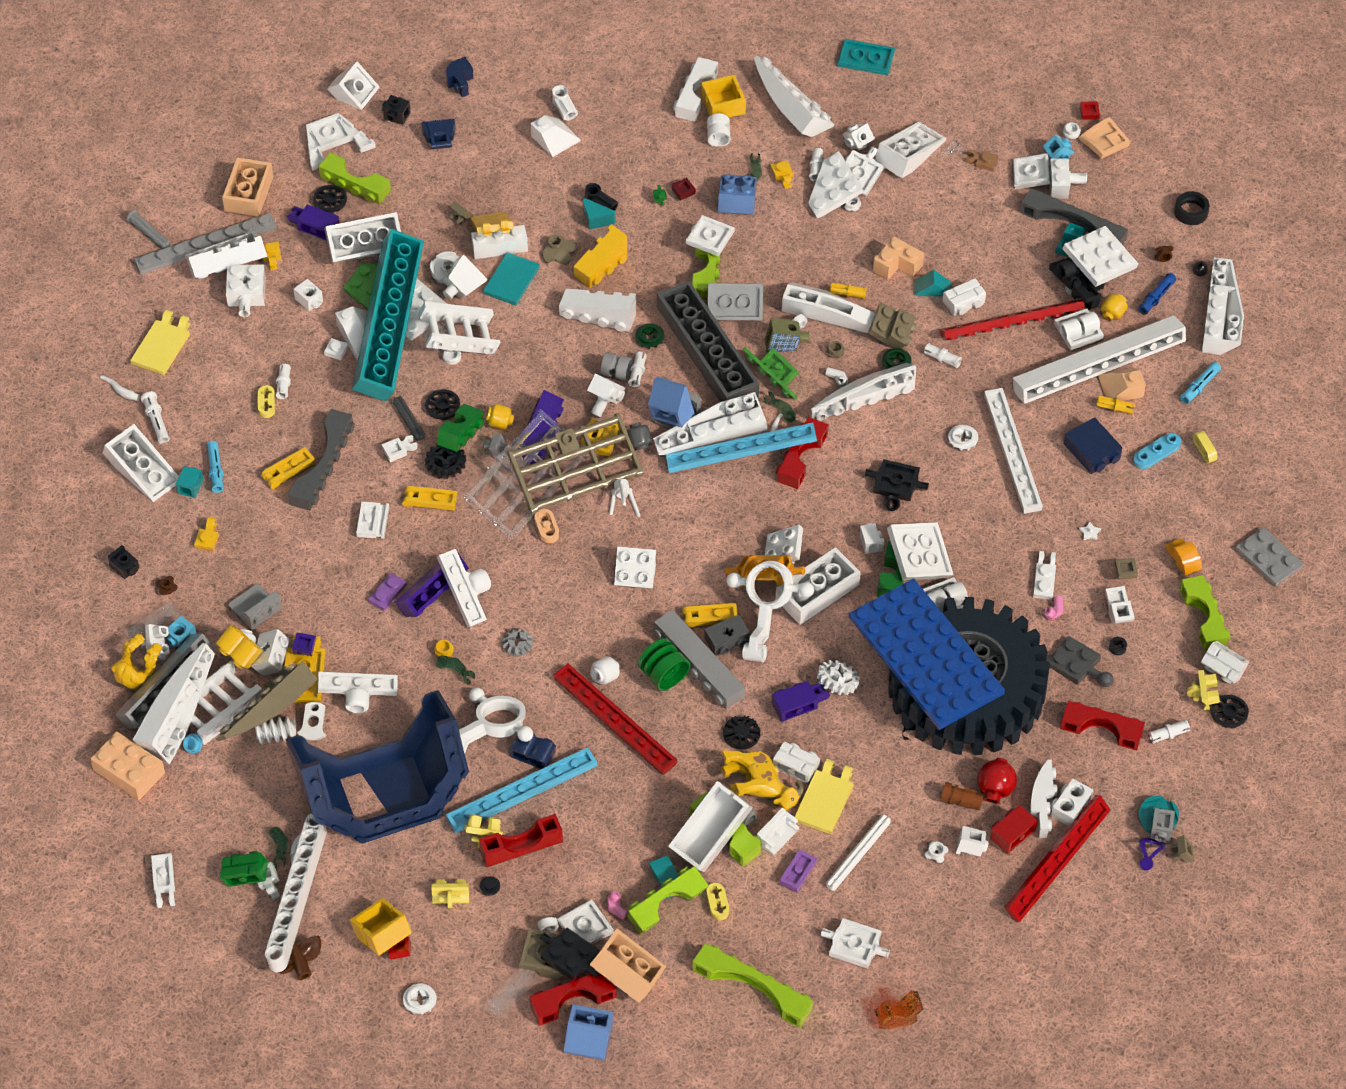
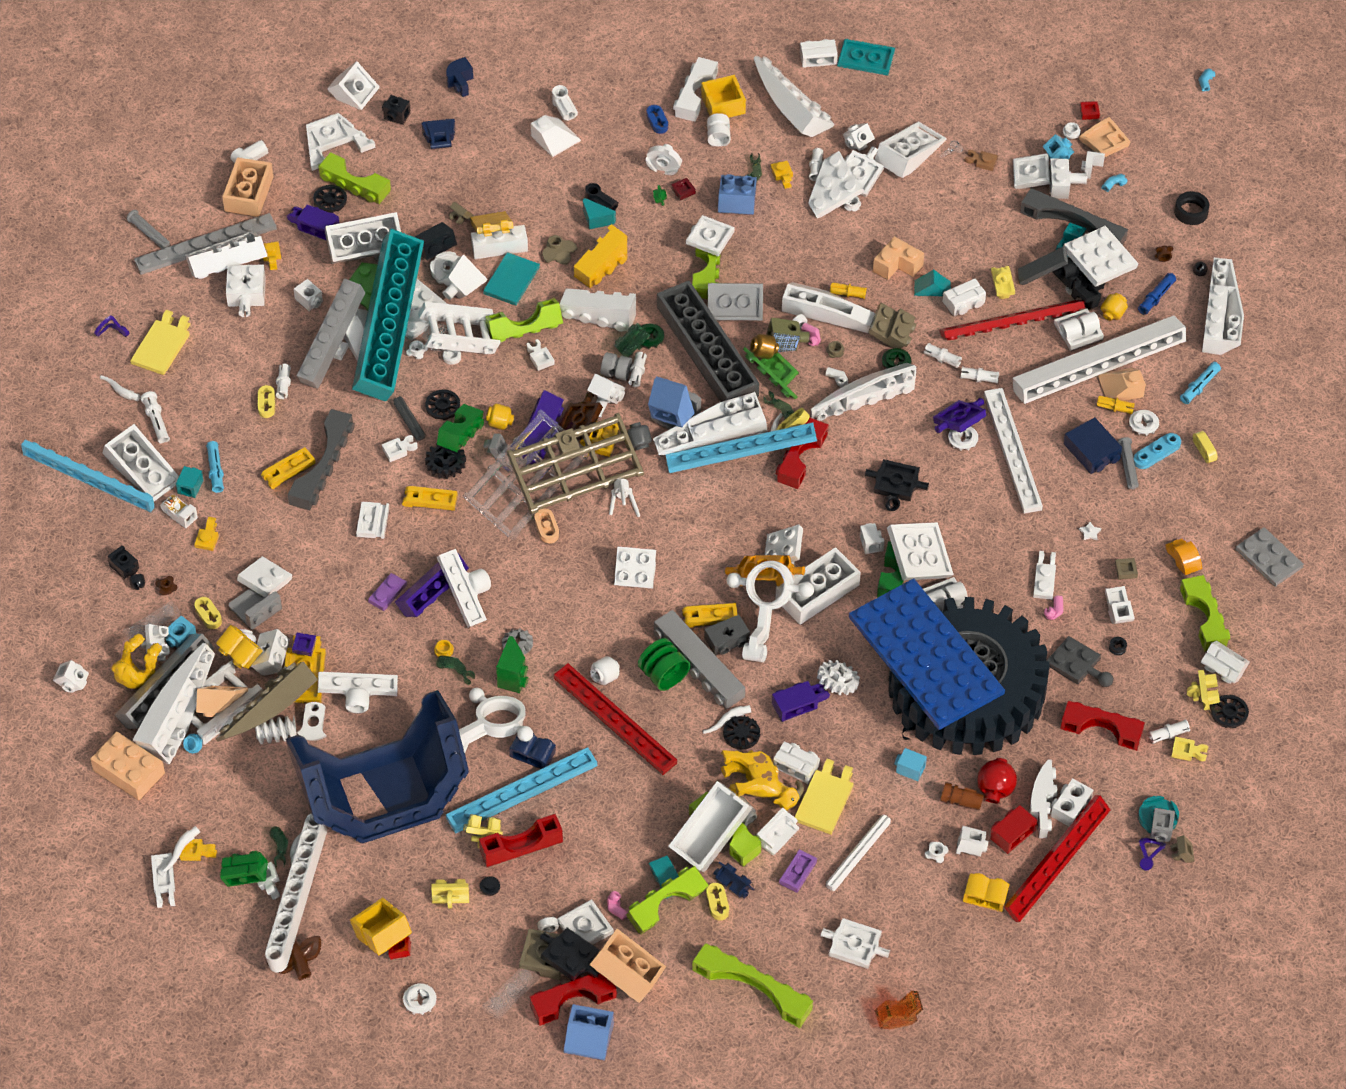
none -> medium azure plate [21,440,155,513]
none -> white brick [53,660,89,693]
none -> dark purple piece [94,316,130,337]
none -> black hinge [129,574,145,590]
none -> white leg [160,495,198,528]
none -> white animal [162,826,200,872]
none -> yellow plate [179,839,217,861]
none -> light yellow beam [194,597,222,629]
none -> light nougat slope [196,685,248,717]
none -> white piece [230,140,268,163]
none -> white plate [237,556,292,598]
none -> light grey brick [297,278,365,389]
none -> white plate [406,340,428,359]
none -> black brick [415,222,457,260]
none -> lime arch [485,298,563,342]
none -> green slope [496,636,529,694]
none -> white plate [527,339,555,371]
none -> reddish brown plate [556,392,603,437]
none -> clear green hips [614,322,650,357]
none -> white plate [646,144,682,175]
none -> blue beam [647,105,668,134]
none -> white animal [703,705,751,734]
none -> dark blue hinge [713,861,755,899]
none -> pearl gold head [750,334,779,359]
none -> light yellow beam [777,408,810,430]
none -> white brick [800,39,838,68]
none -> bright pink arm [801,323,821,346]
none -> medium azure brick [894,748,927,781]
none -> dark purple plate [933,398,986,433]
none -> white pin [961,367,999,383]
none -> yellow brick [963,873,1010,912]
none -> light yellow hips [991,266,1015,299]
none -> dark grey tile [1018,247,1068,285]
none -> white bracket [1081,151,1105,178]
none -> medium azure arm [1101,174,1128,192]
none -> light grey axle [1117,437,1139,490]
none -> white gear [1129,410,1159,436]
none -> light yellow plate [1171,737,1208,761]
none -> medium azure arm [1199,69,1215,92]

